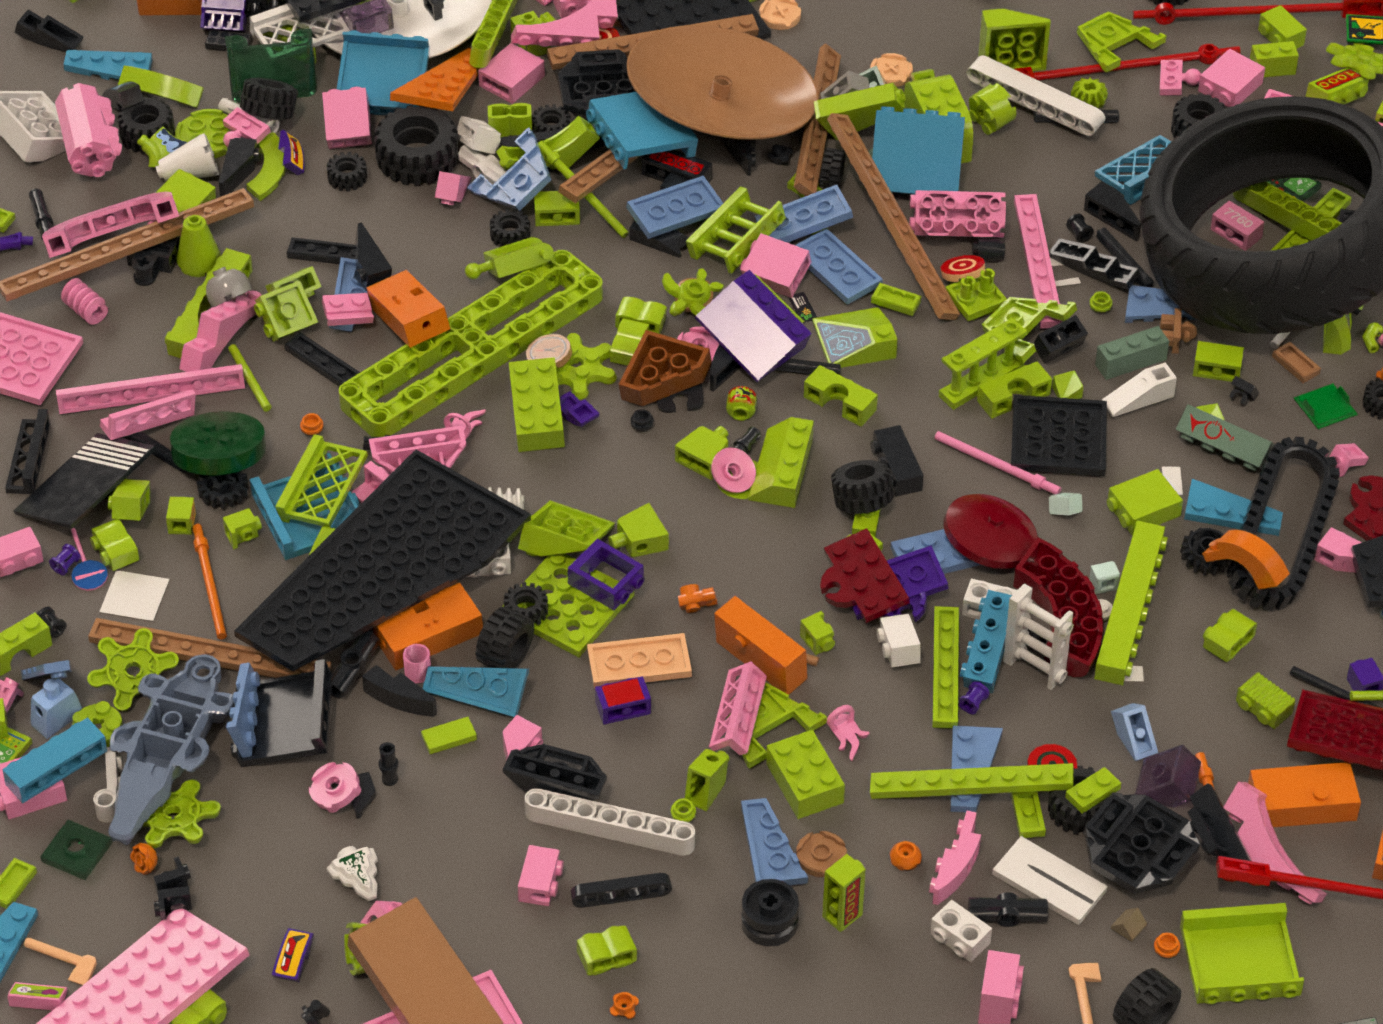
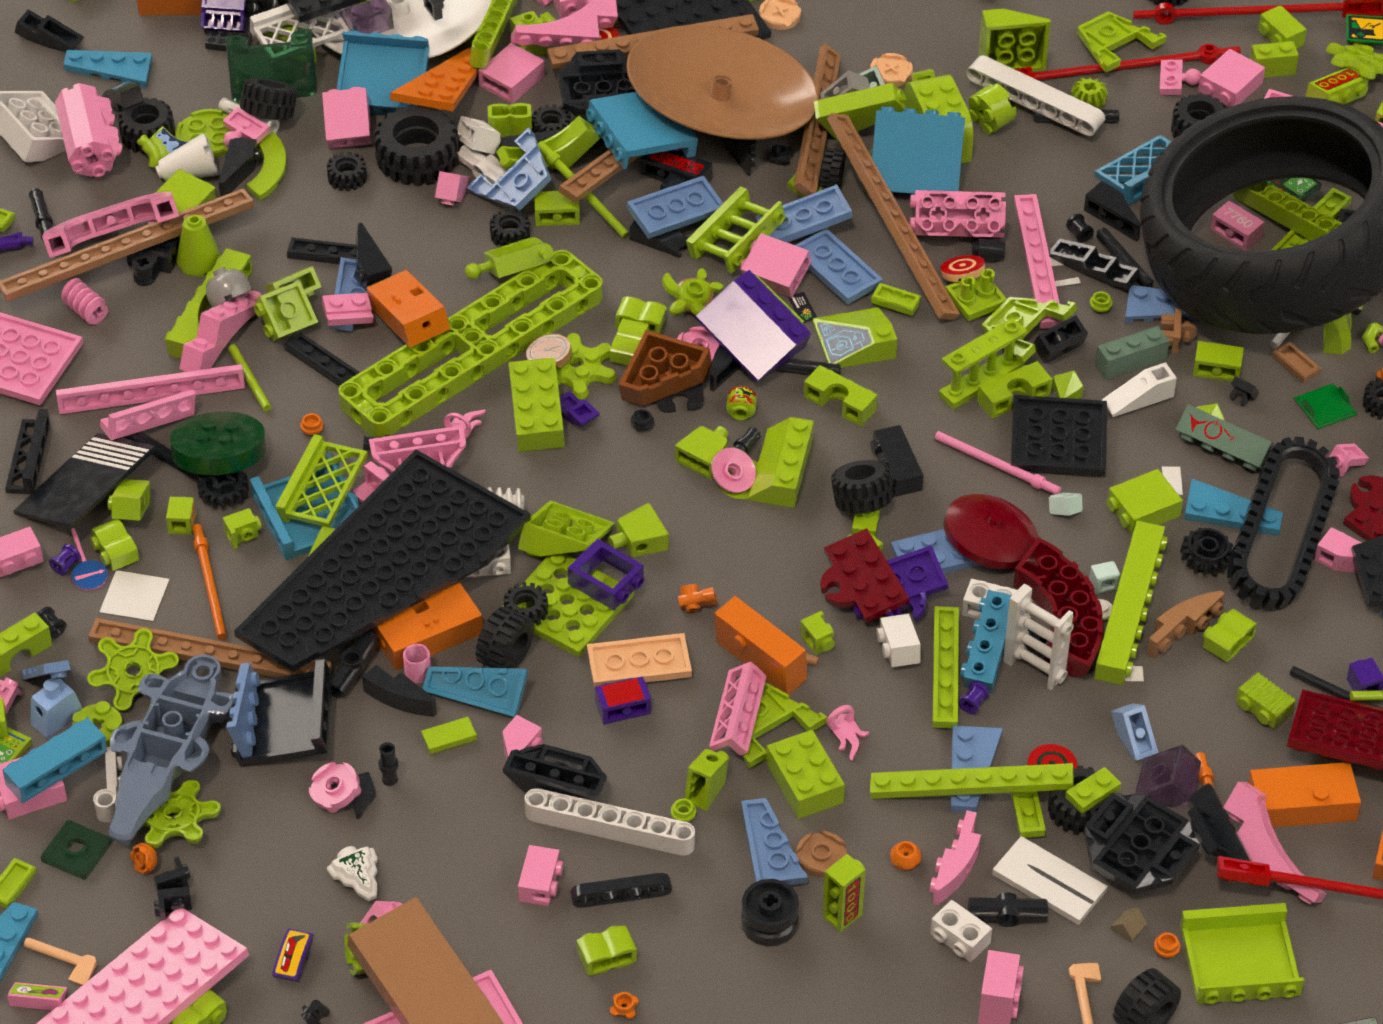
lime slope [118,65,204,108] -> none
slope [278,130,304,175] -> none
orange arch [1202,530,1290,589] -> none
none -> medium nougat slope [1147,591,1225,659]

